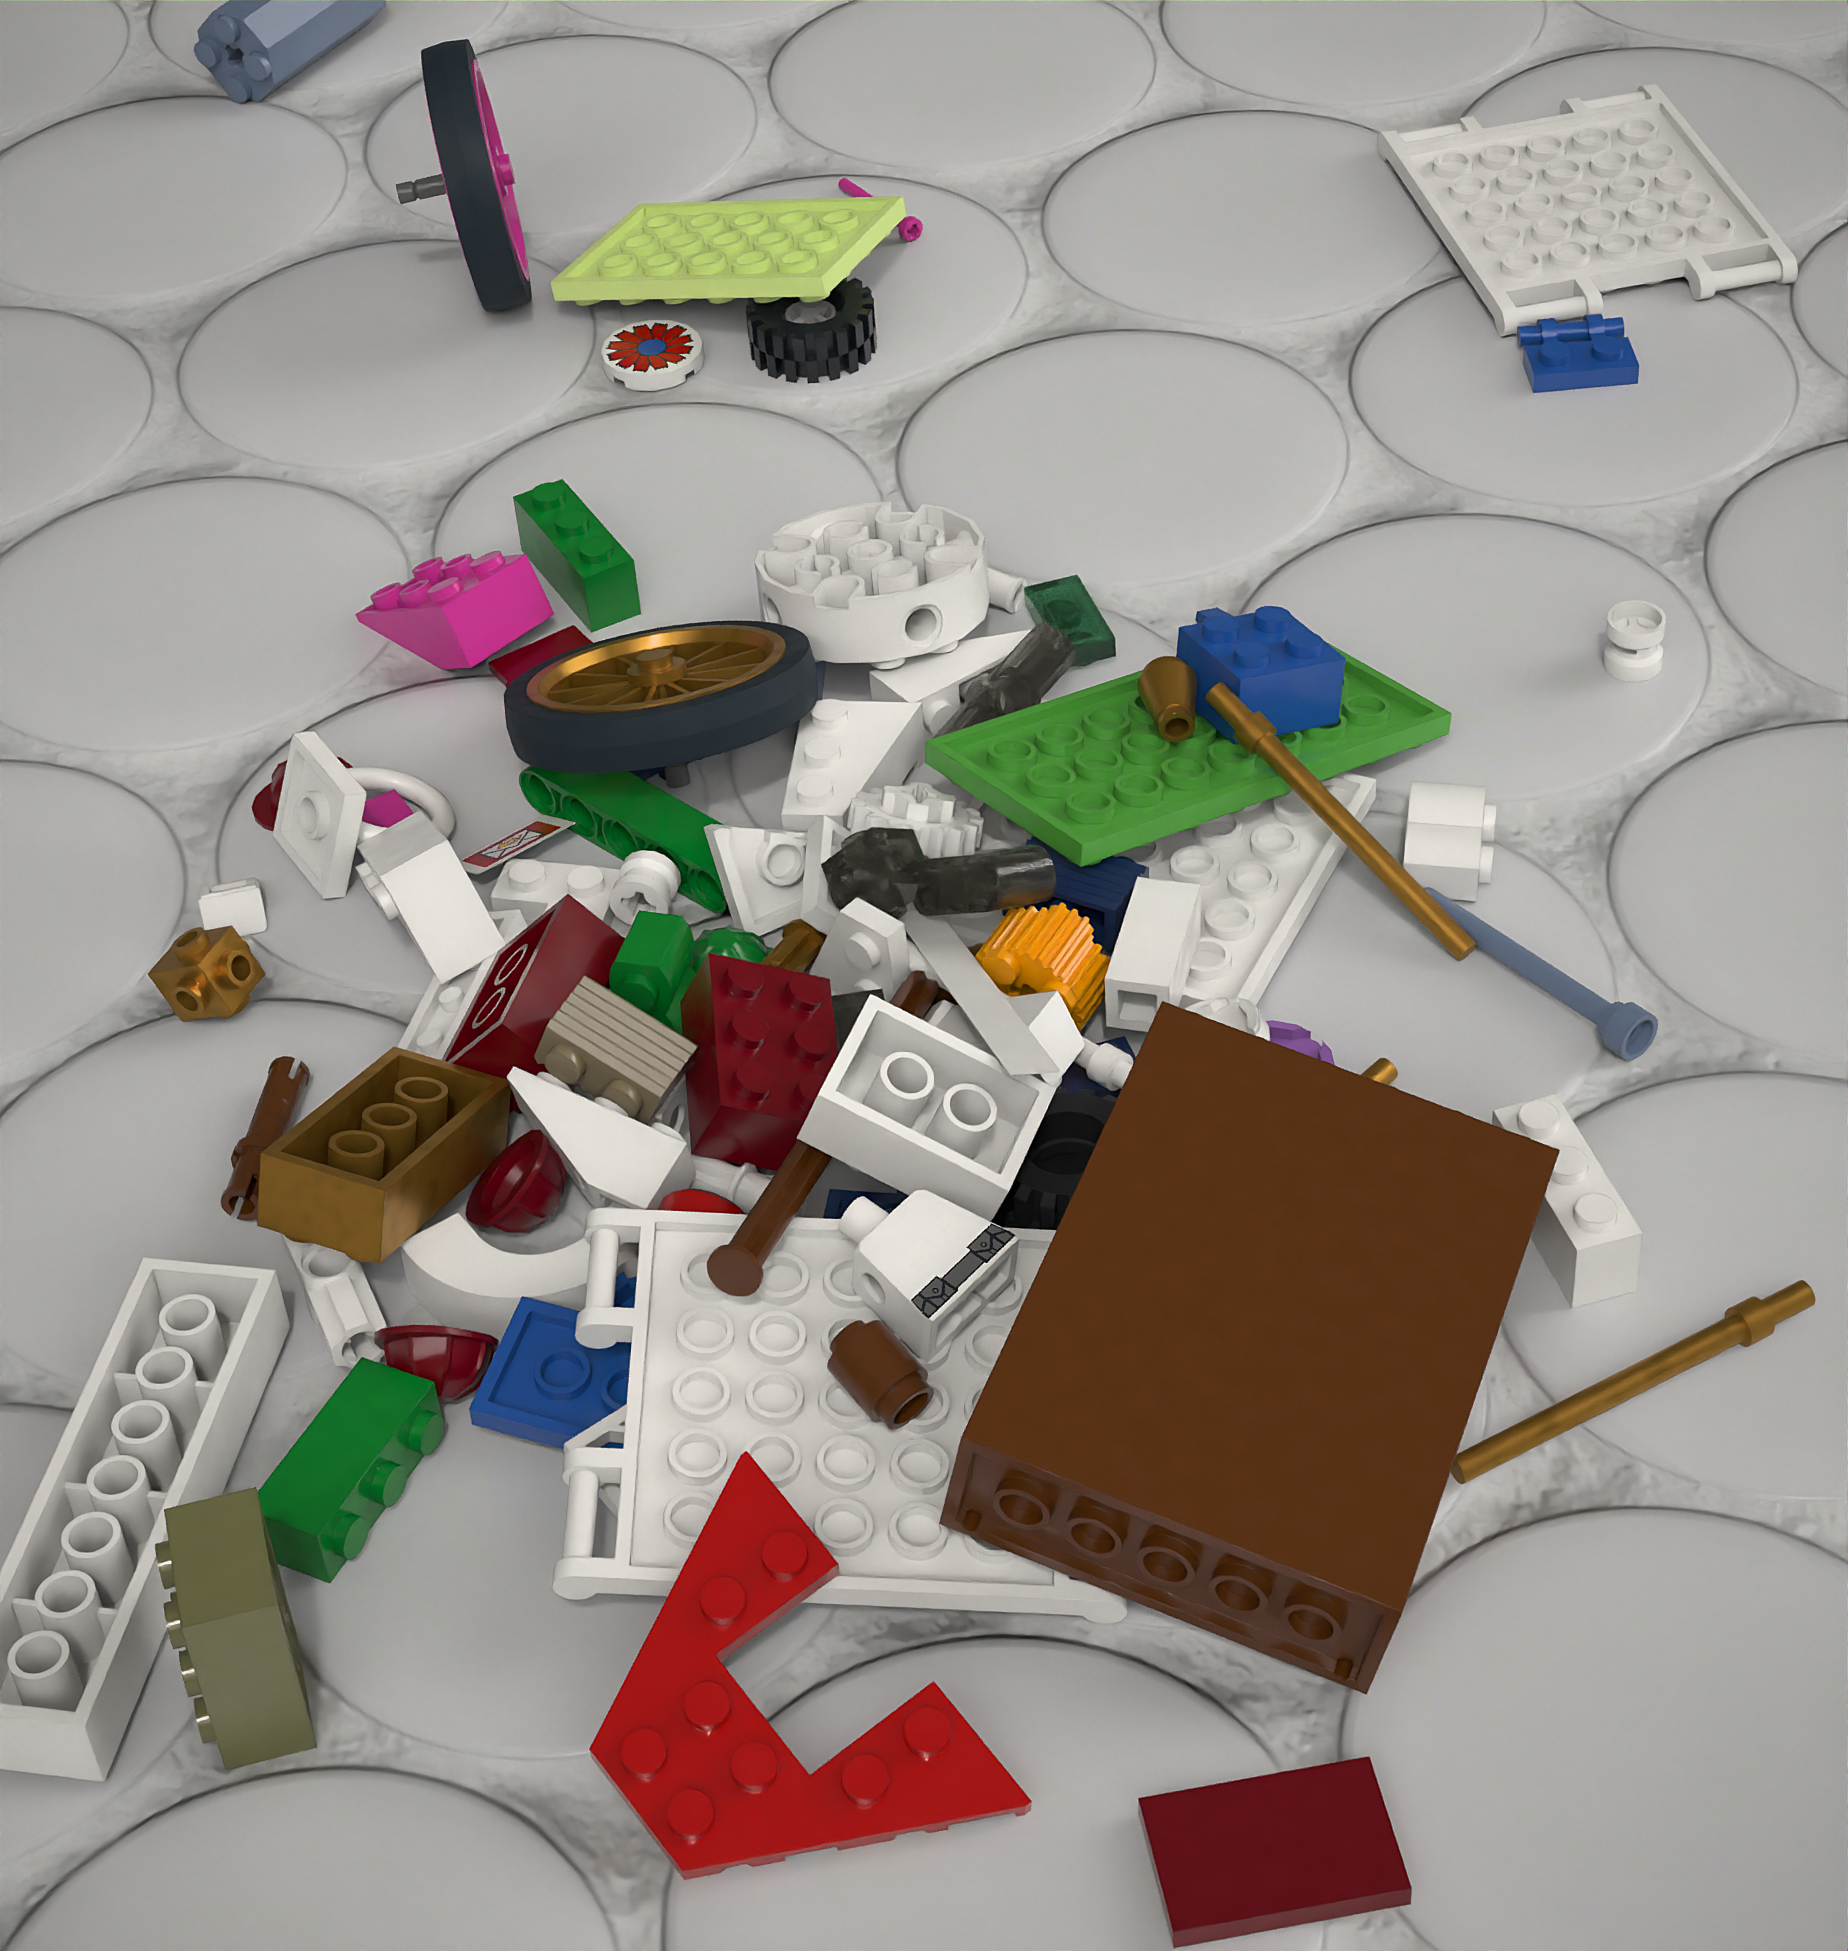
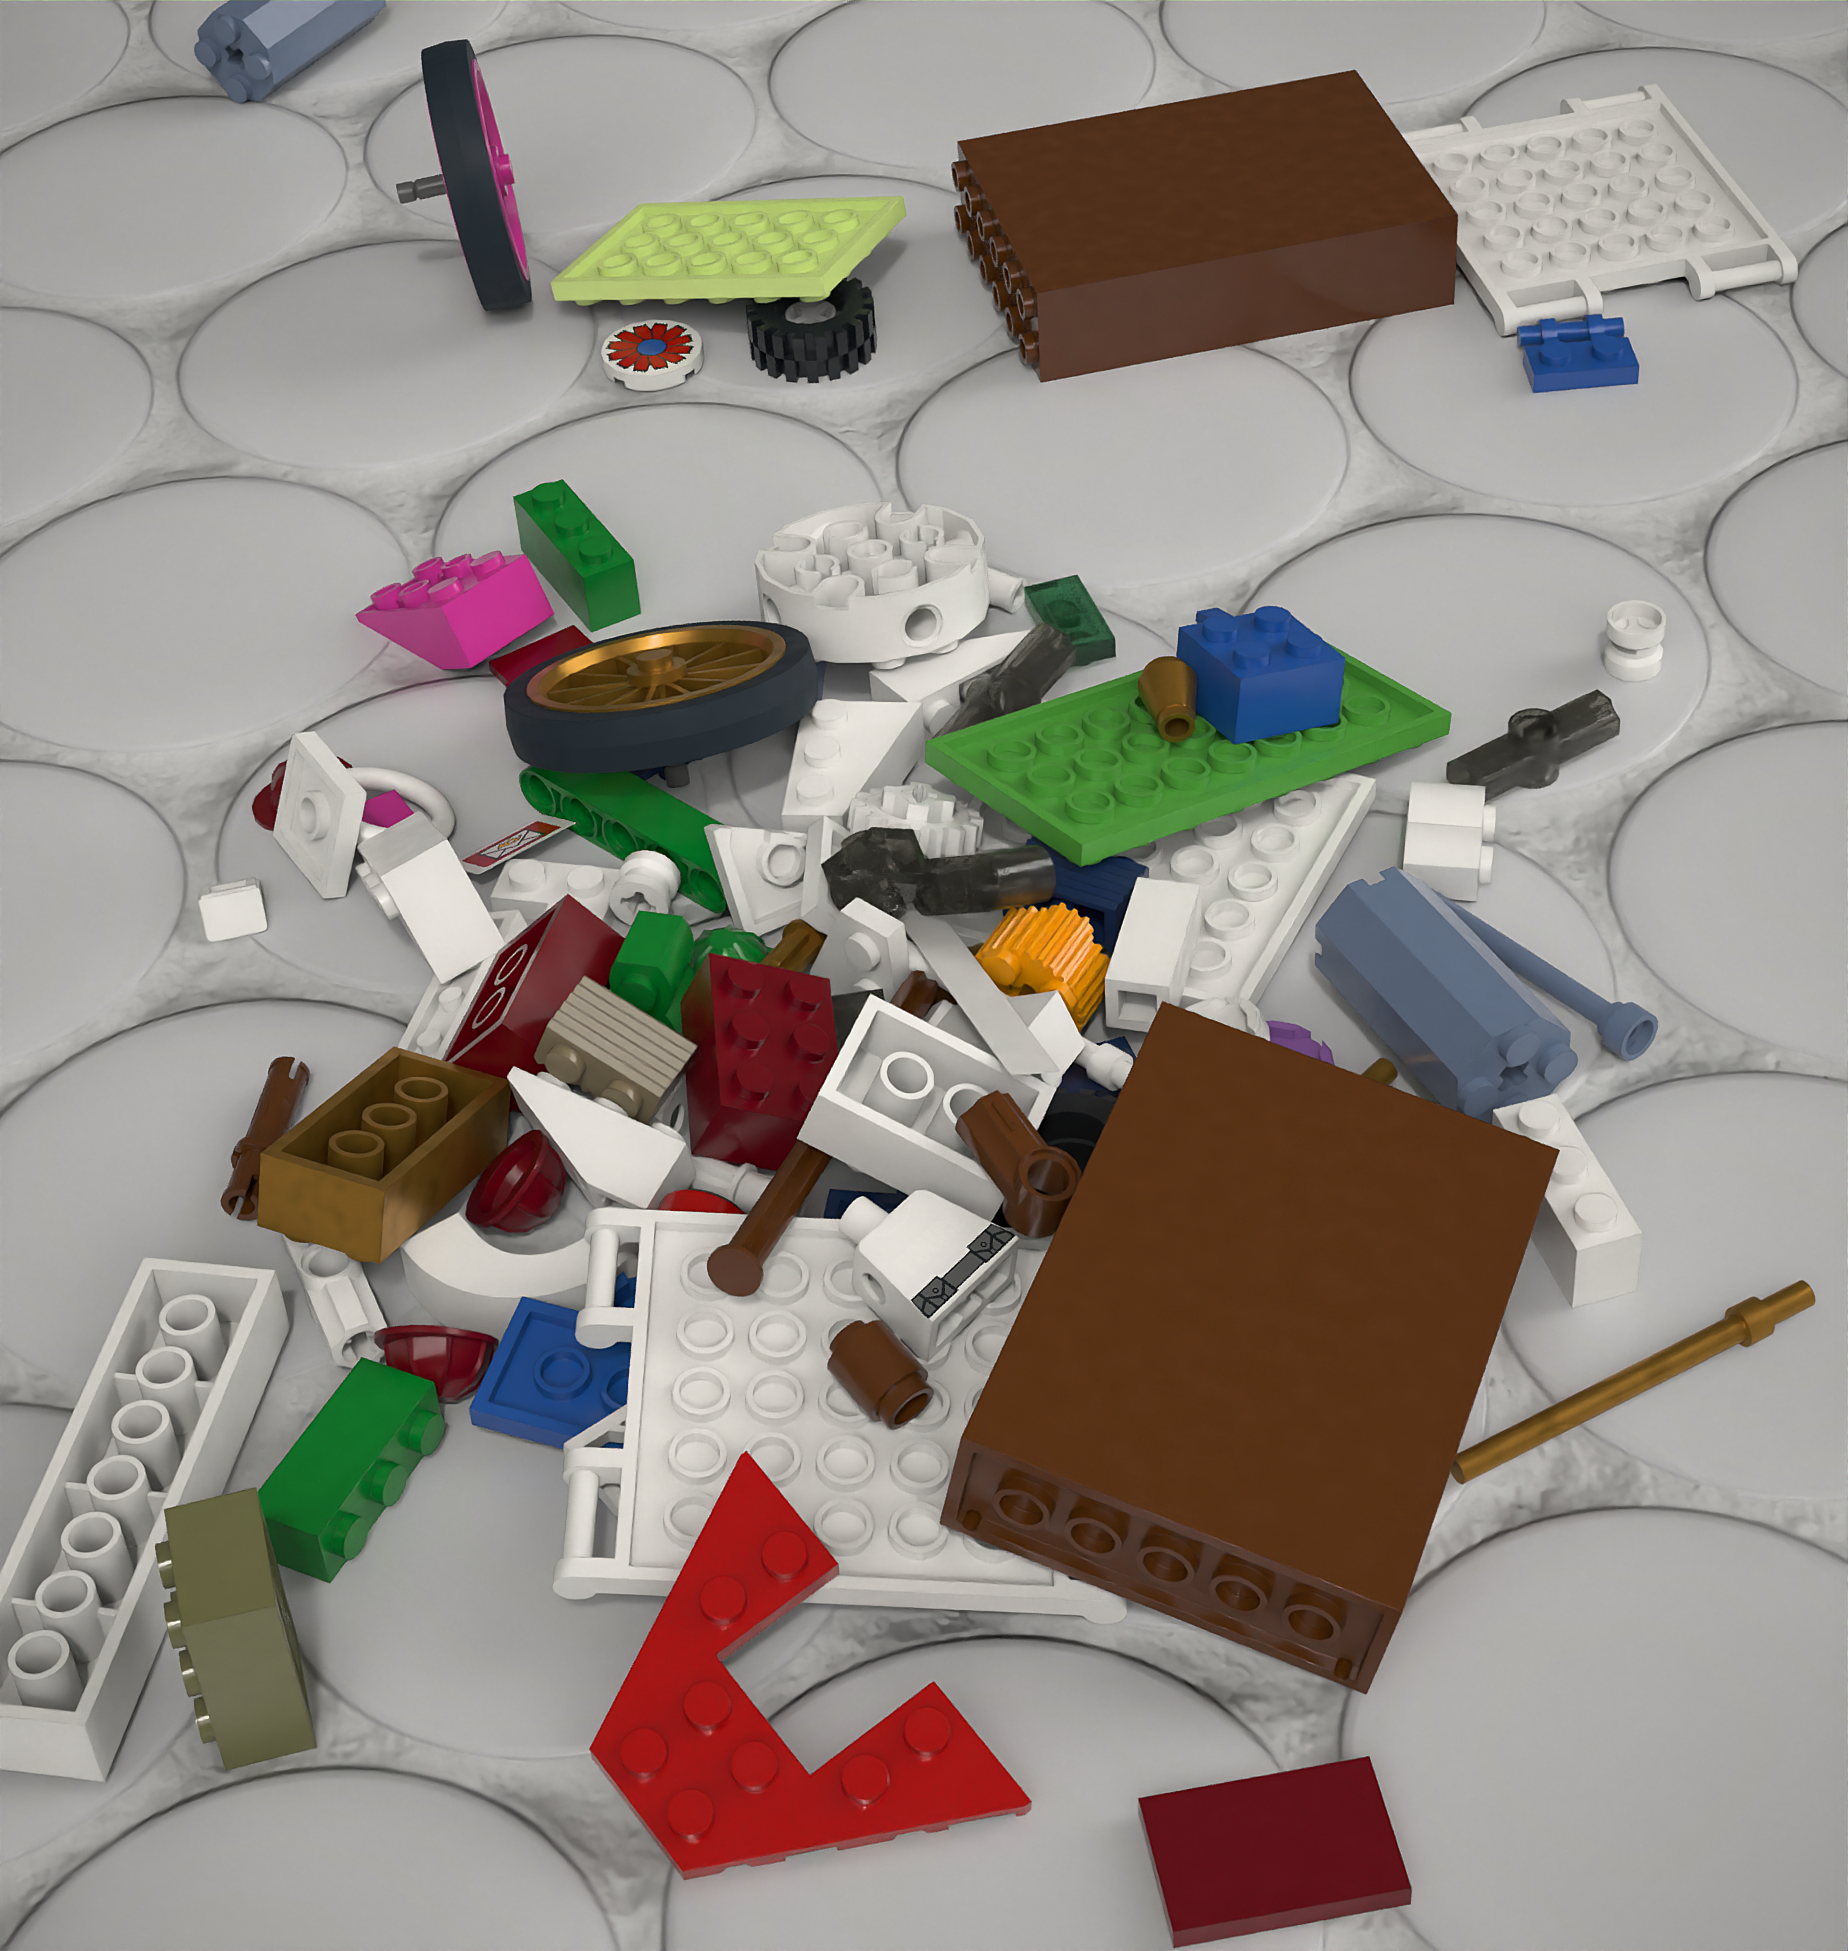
pearl gold brick [148,925,266,1022] -> none
dark pink piece [838,178,923,242] -> none
pearl gold bar [1205,682,1477,961] -> none
none -> reddish brown container [951,70,1458,383]
none -> reddish brown piece [955,1090,1081,1238]
none -> sand blue brick [1315,866,1578,1124]
none -> clear smoke piece [1446,689,1620,802]

